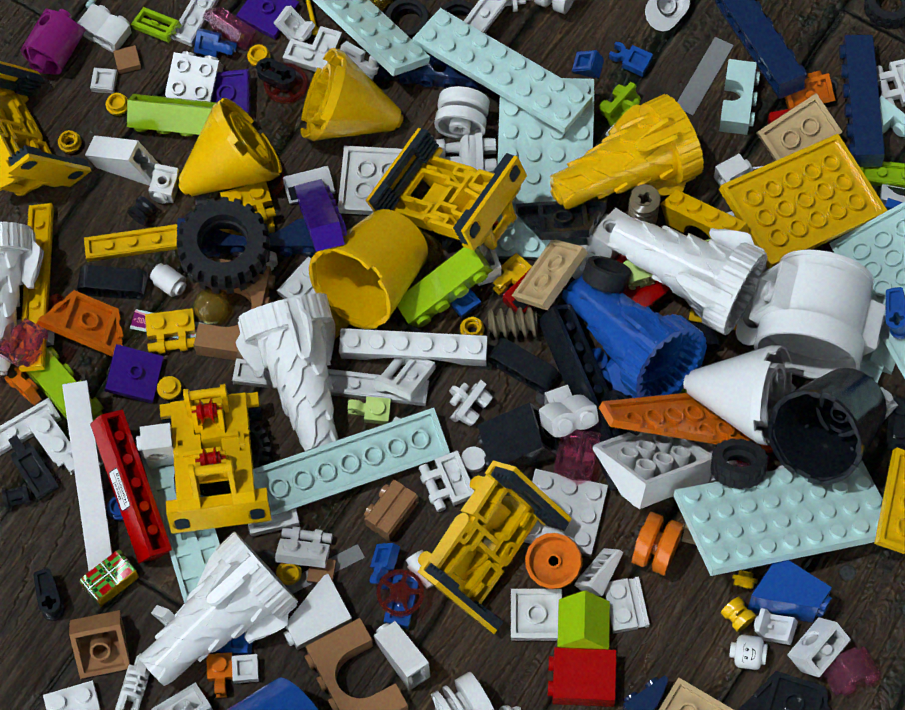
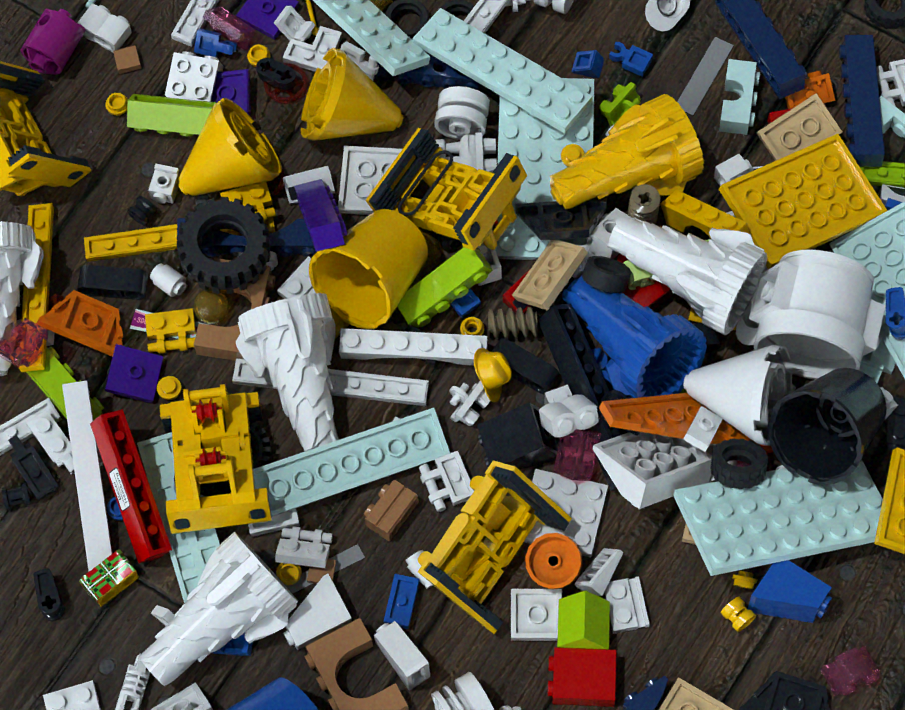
orange plate [4,367,42,406] -> none
yellow plate [58,130,82,153] -> none
medium nougat slope [69,610,130,679] -> none
white slope [85,136,159,186] -> none
white tile [90,68,118,94] -> none
lime tile [131,7,182,43] -> none
white brick [136,423,174,467] -> none
orange plate [207,652,233,699] -> none
white plate [232,654,259,684] -> none
yellowish green plate [347,396,391,424] -> none
blue plate [370,543,400,589] -> none
white plate [372,358,435,401] -> none
clear red wheel [377,569,424,616] -> none
white tile [461,447,486,473] -> none
yellow plate [493,253,532,295] -> none
orange wheel [631,511,685,576] -> none
white head [730,635,768,670] -> none
white bracket [754,608,798,645] -> none
white brick [787,617,851,677] -> none
none -> black piece [398,150,453,216]
none -> yellow piece [474,348,512,402]
none -> yellow plate [561,144,585,167]
none -> white plate [683,406,722,452]

